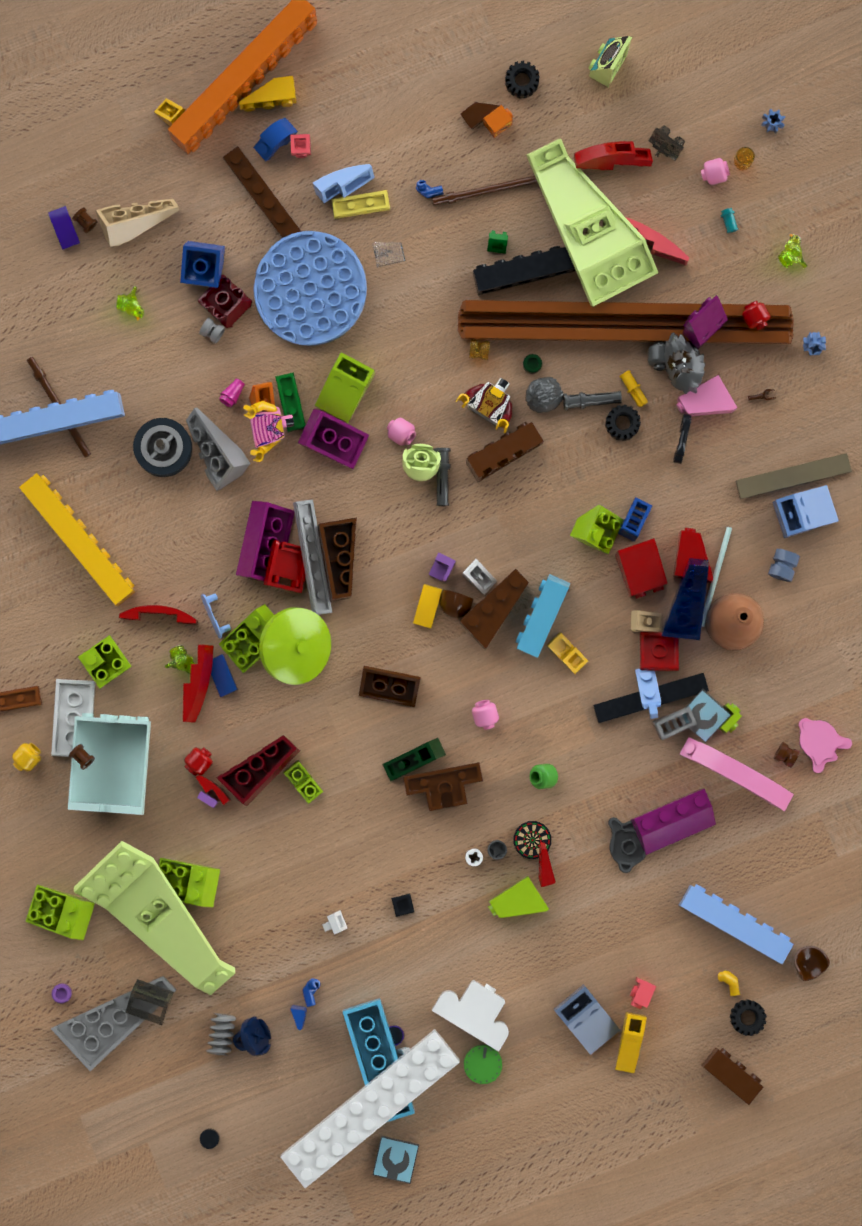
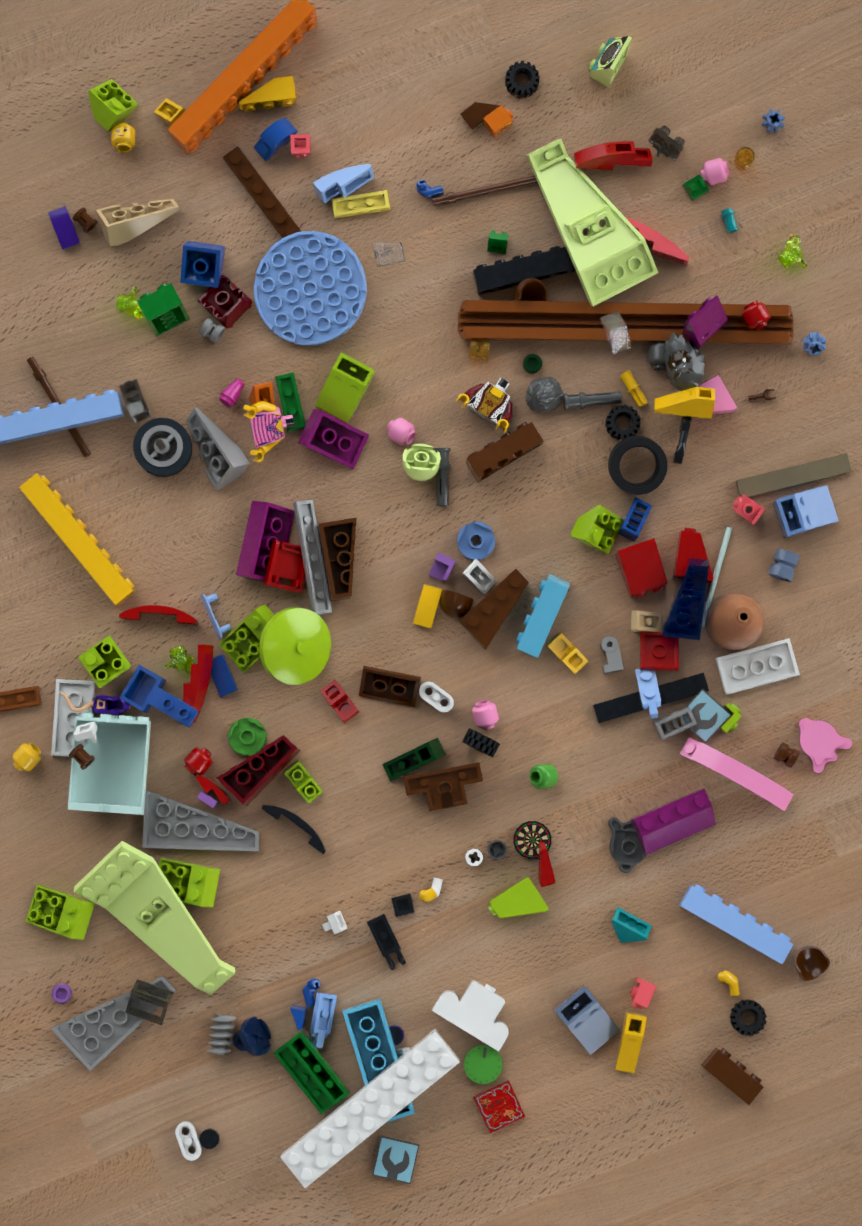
none -> dark purple animal [60,692,130,716]
none -> white tile [73,721,98,746]
none -> lime slope [88,79,139,131]
none -> yellow head [111,123,136,153]
none -> clear smoke slope [119,379,151,423]
none -> blue plate [119,665,199,728]
none -> green brick [137,283,190,337]
none -> light grey wing [142,790,260,851]
none -> white plate [175,1121,202,1161]
none -> bright green tile [228,718,267,756]
none -> black slope [262,805,326,854]
none -> green brick [273,1030,350,1115]
none -> light blue hinge [310,992,337,1048]
none -> red slope [320,680,359,724]
none -> black hinge [367,914,406,970]
none -> white plate [419,682,454,713]
none -> arm [419,877,443,902]
none -> medium blue plate [457,522,495,560]
none -> black tyre [462,728,500,757]
none -> red tile [474,1080,525,1133]
none -> reddish brown helmet [513,278,548,301]
none -> clear slope [600,311,631,354]
none -> light grey leg [600,636,623,674]
none -> black tyre [608,436,668,495]
none -> teal slope [611,907,652,943]
none -> yellow slope [654,387,715,419]
none -> green tile [683,174,709,201]
none -> white tile [715,638,800,695]
none -> coral brick [732,493,765,525]

